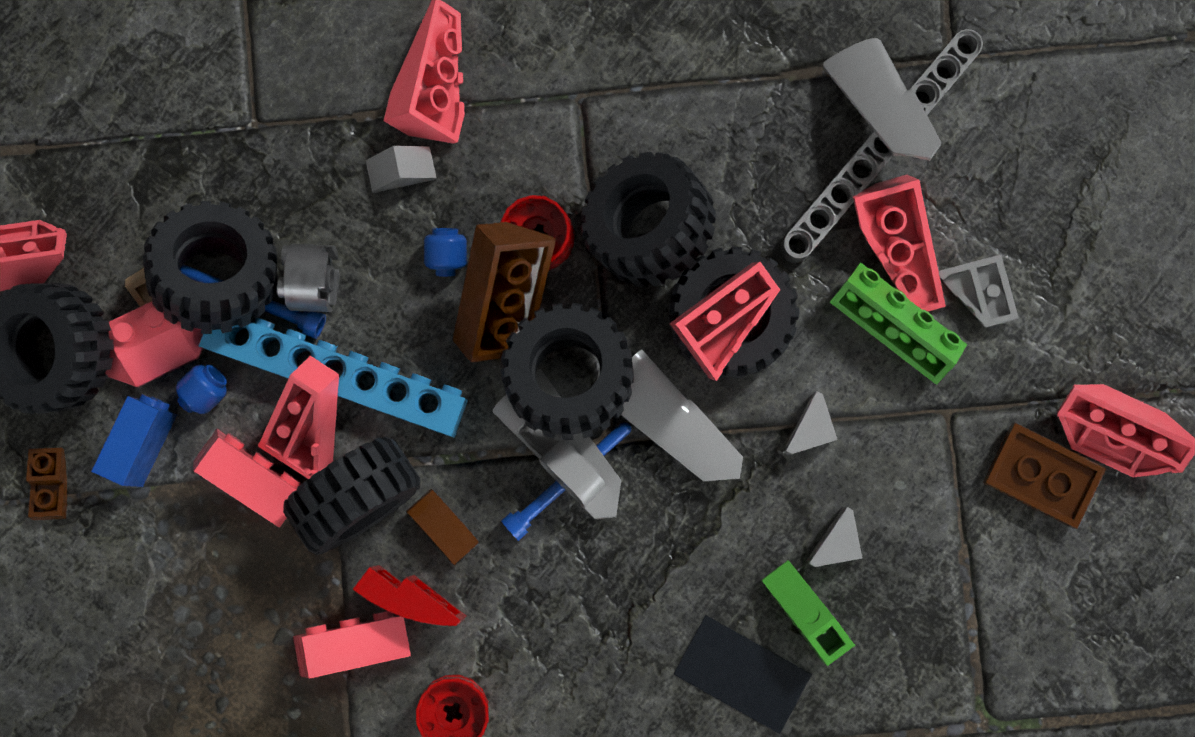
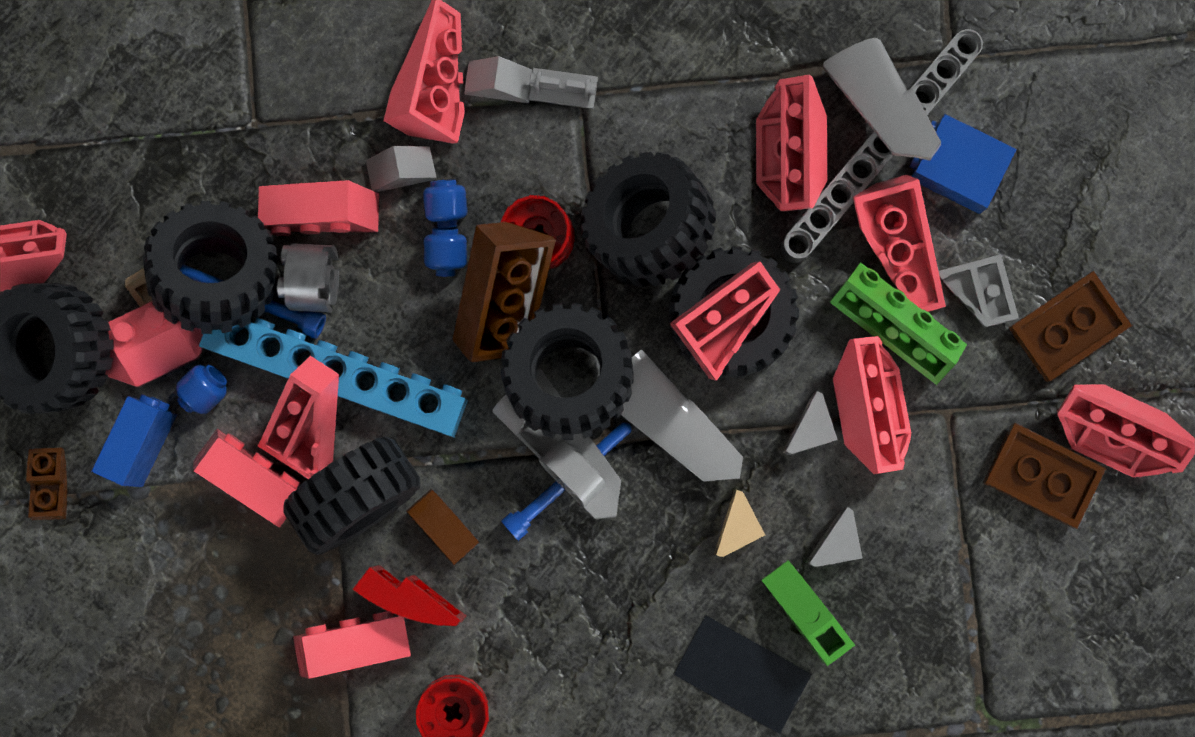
none -> coral wedge [258,180,379,236]
none -> blue head [423,179,468,228]
none -> light grey slope [464,56,533,103]
none -> light grey hinge [529,68,598,109]
none -> tan slope [714,490,765,557]
none -> coral wedge [756,75,827,212]
none -> coral wedge [833,336,911,474]
none -> blue brick [909,114,1017,214]
none -> reddish brown plate [1008,271,1132,382]

